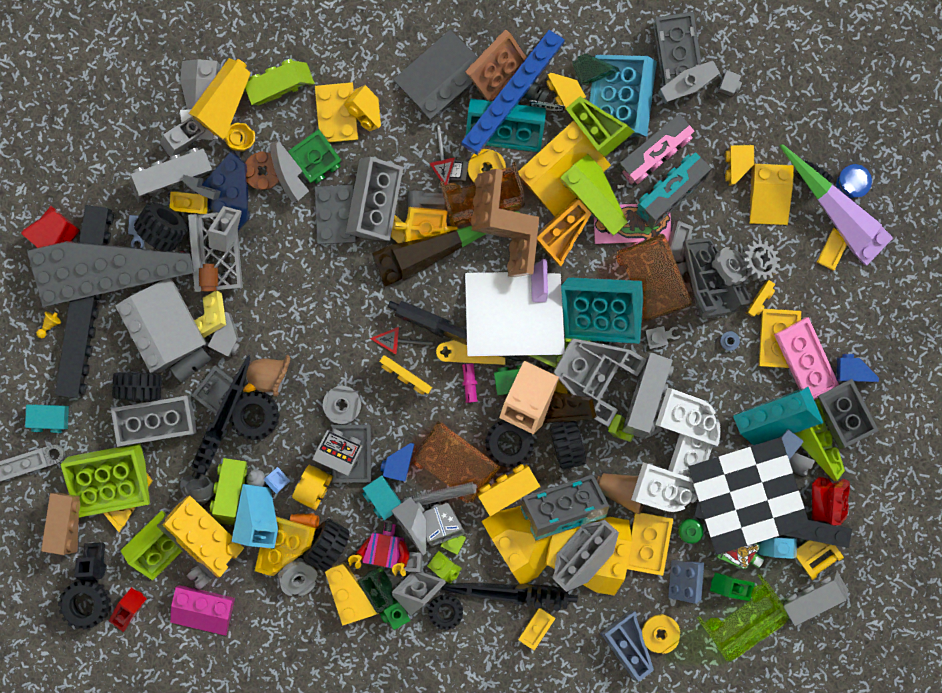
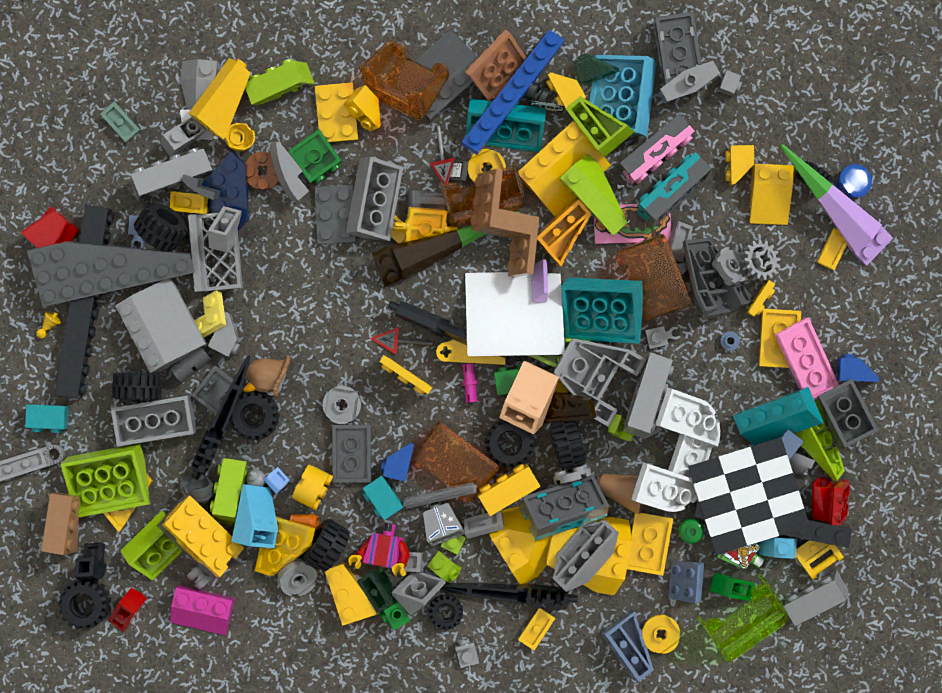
dark orange brick [199,264,219,292] -> none
light grey piece [312,428,363,476] -> none
light grey slope [391,497,426,555] -> none
none -> sand green plate [100,101,141,143]
none -> clear orange windscreen [360,39,449,120]
none -> light grey bracket [455,638,479,668]
none -> light grey plate [464,511,504,539]
none -> light grey plate [553,464,592,485]

